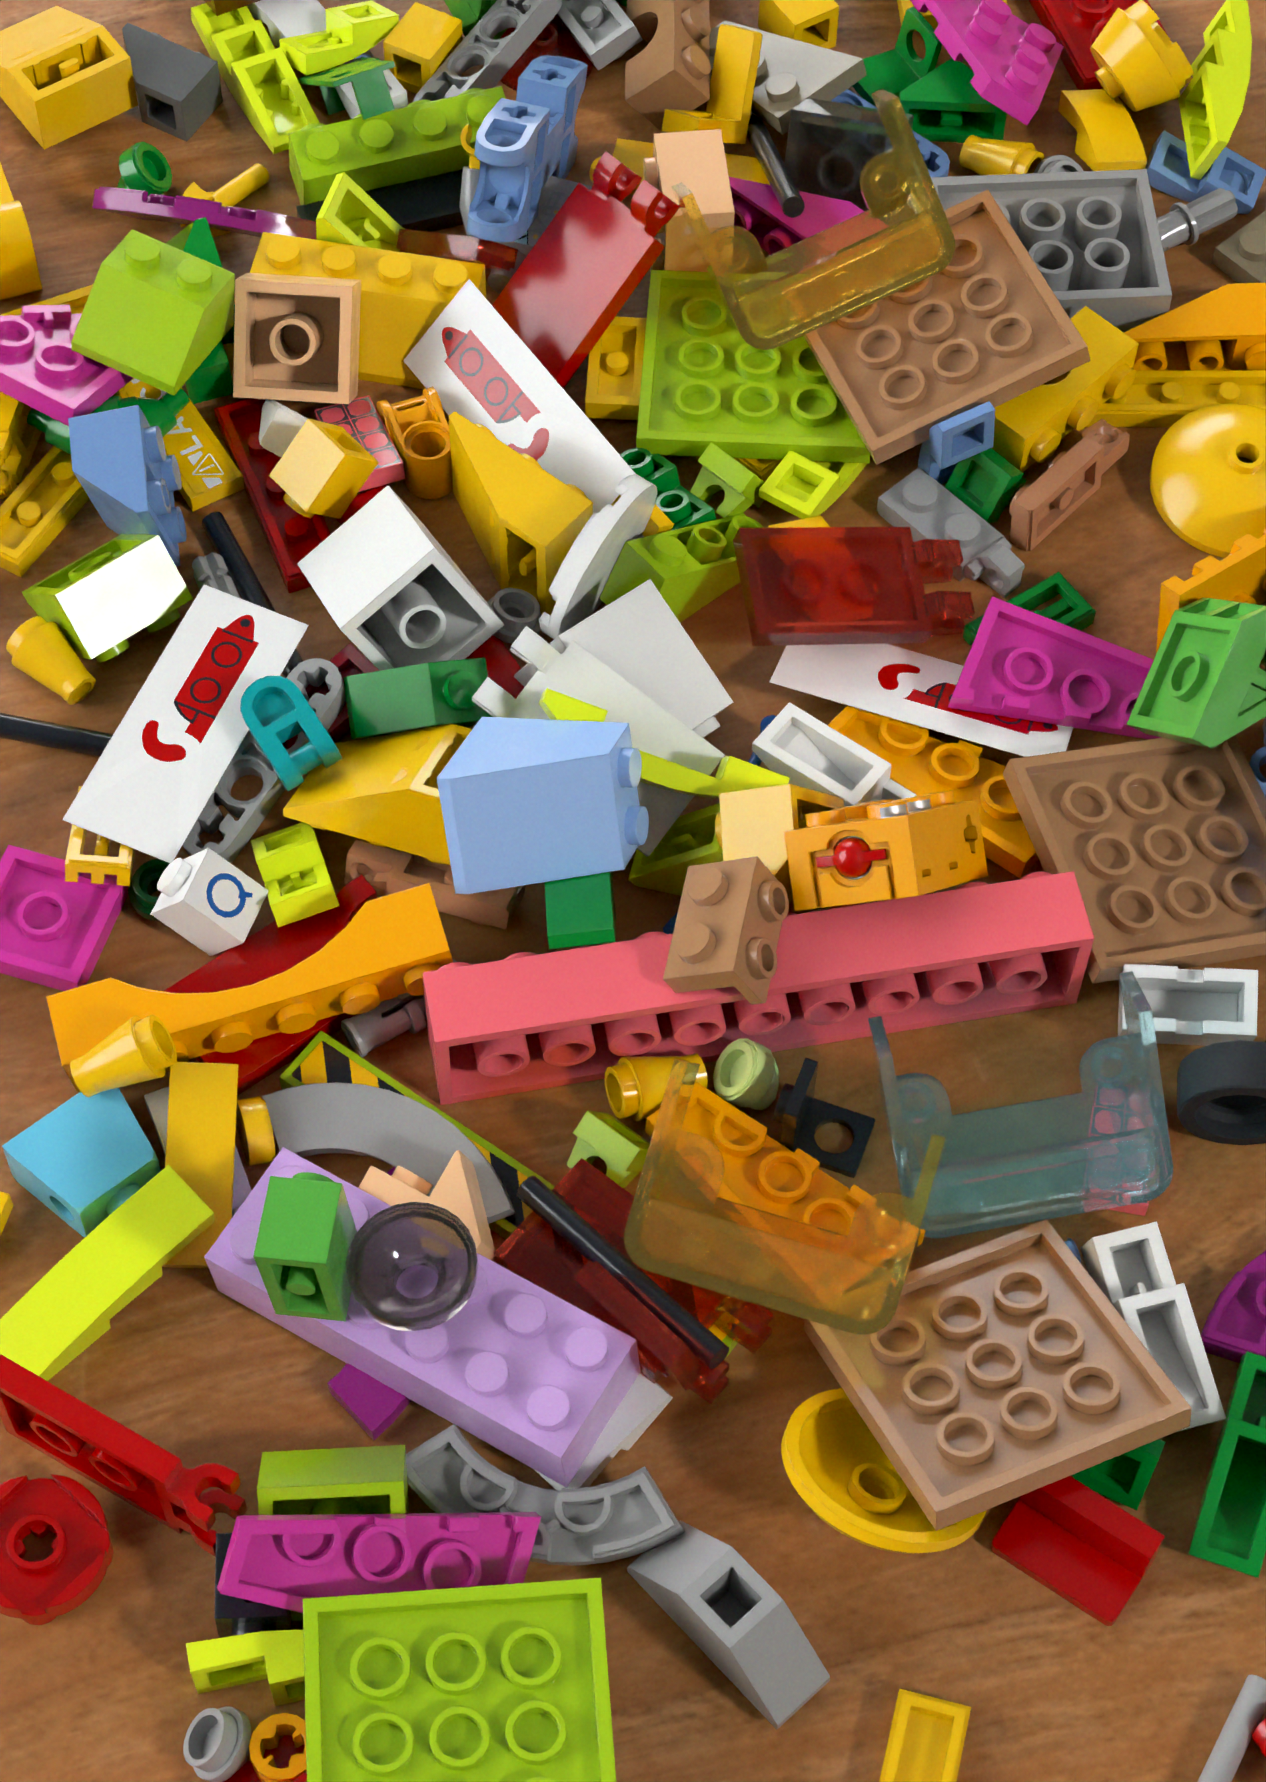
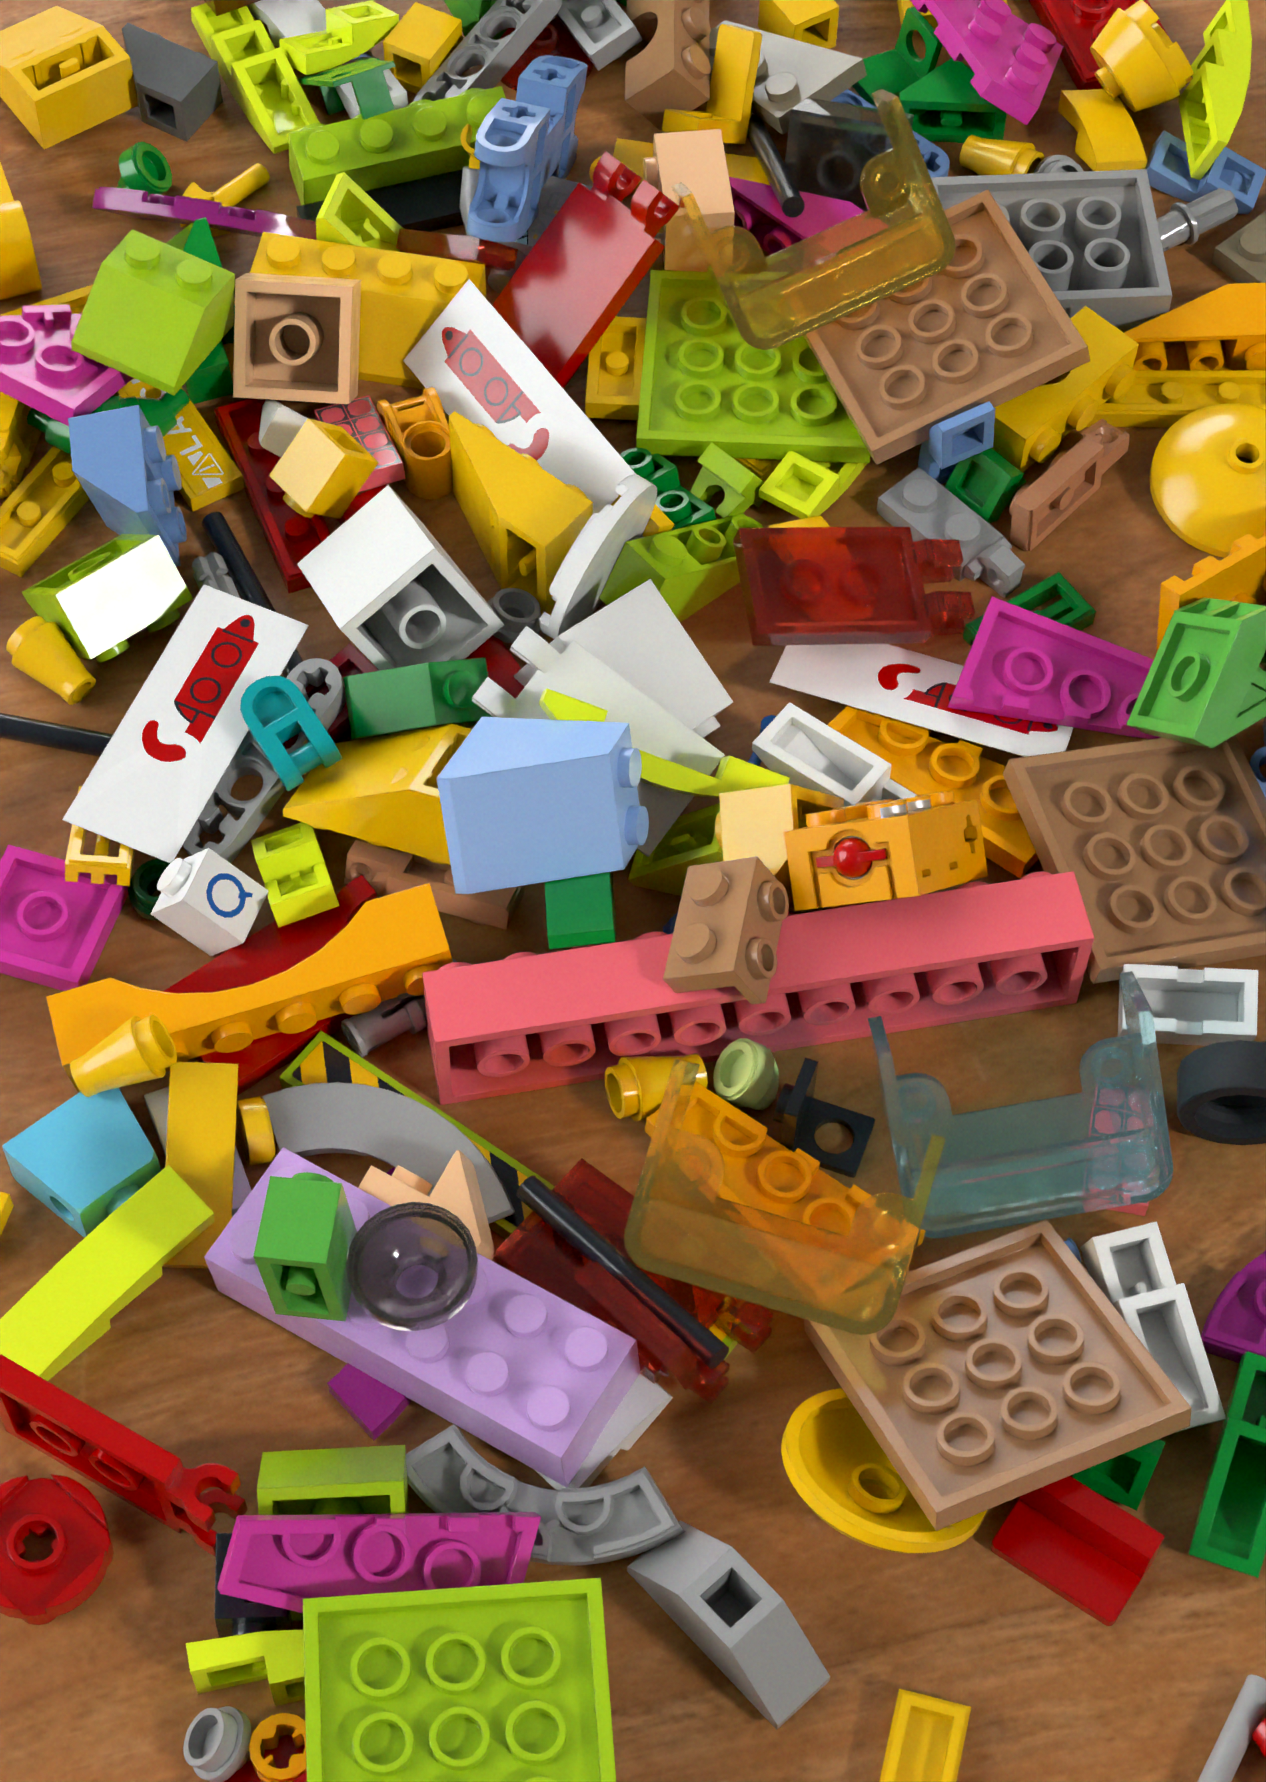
lime tile [567,1111,660,1196] -> none

